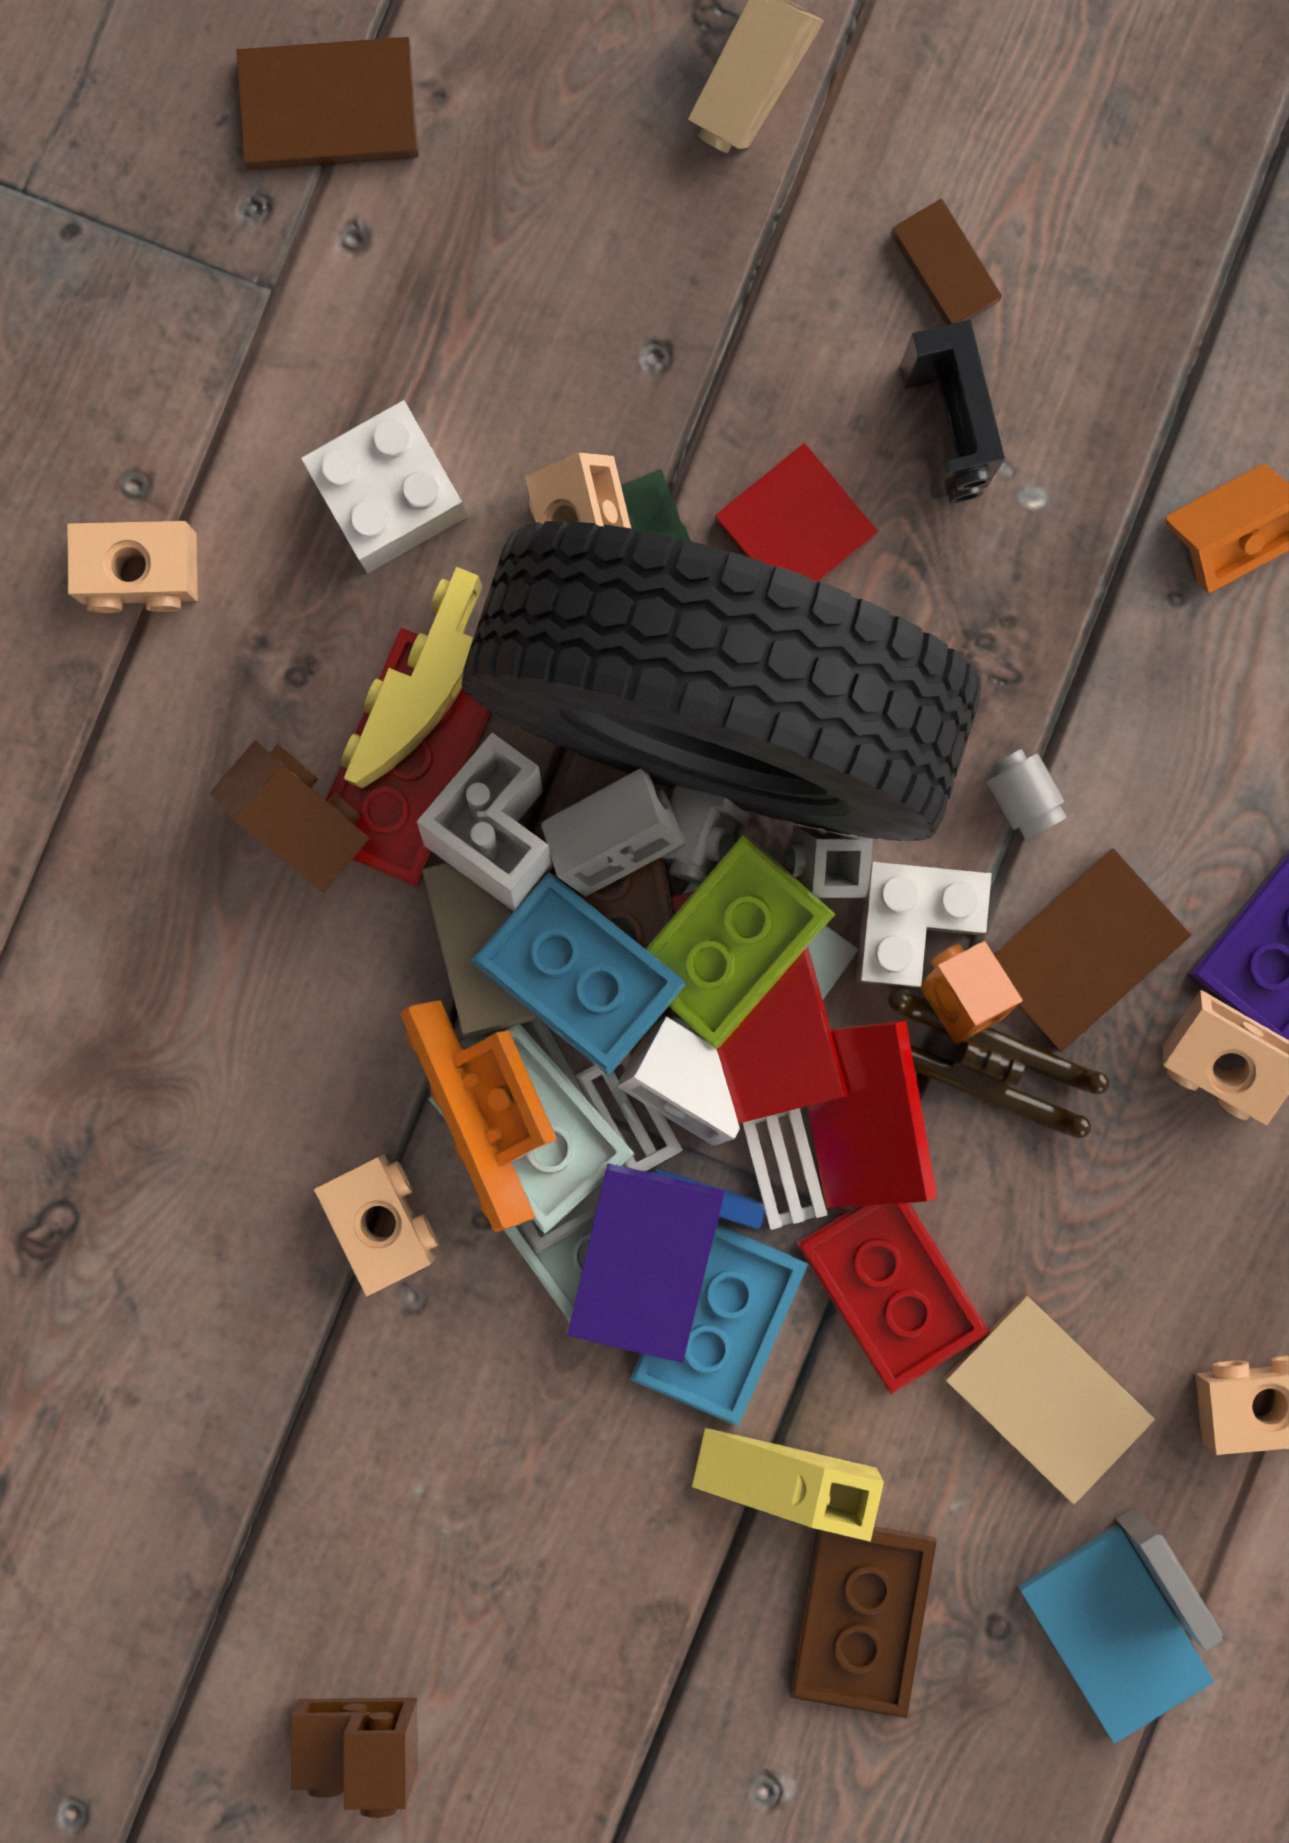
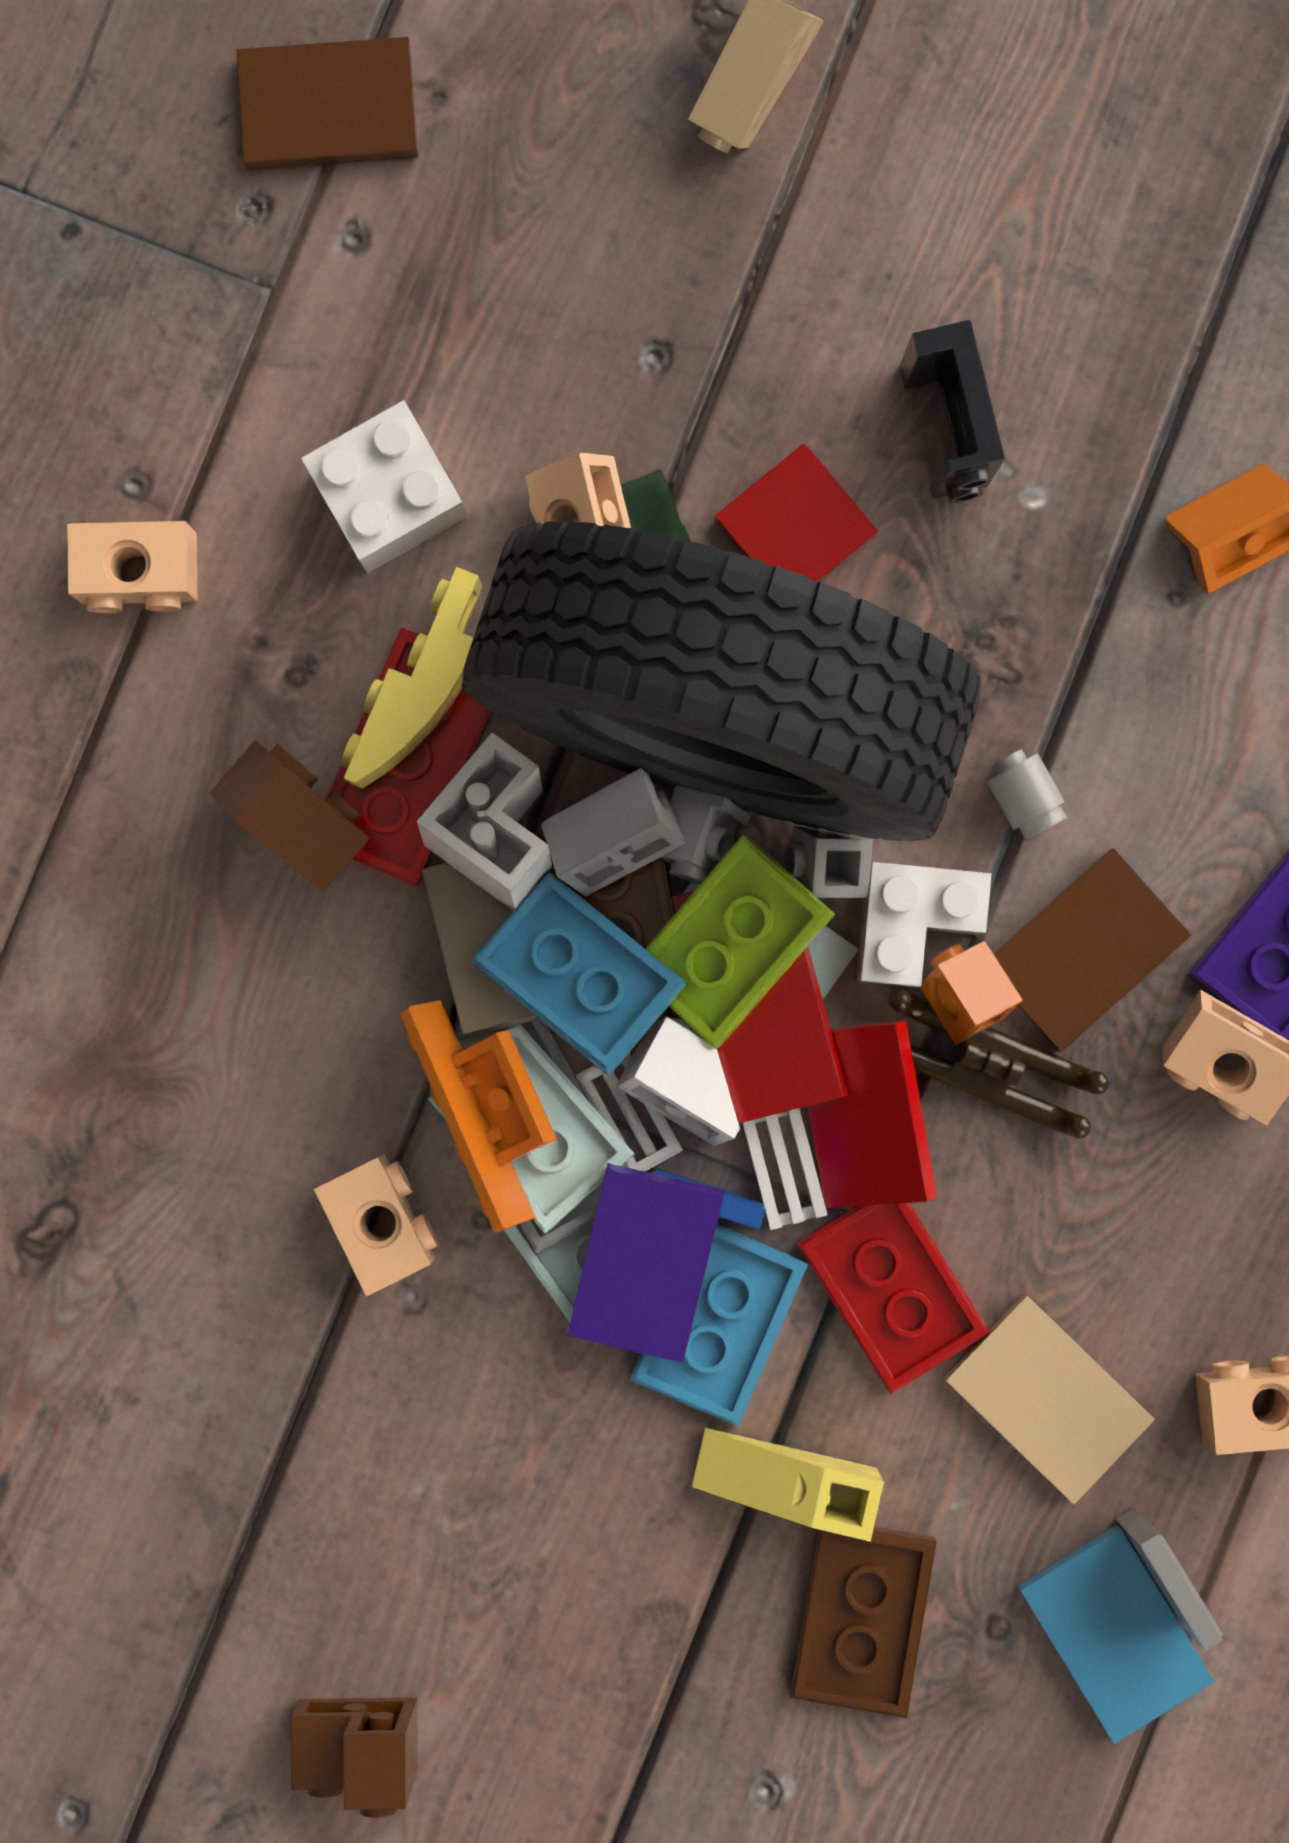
reddish brown tile [891,198,1002,325] -> none

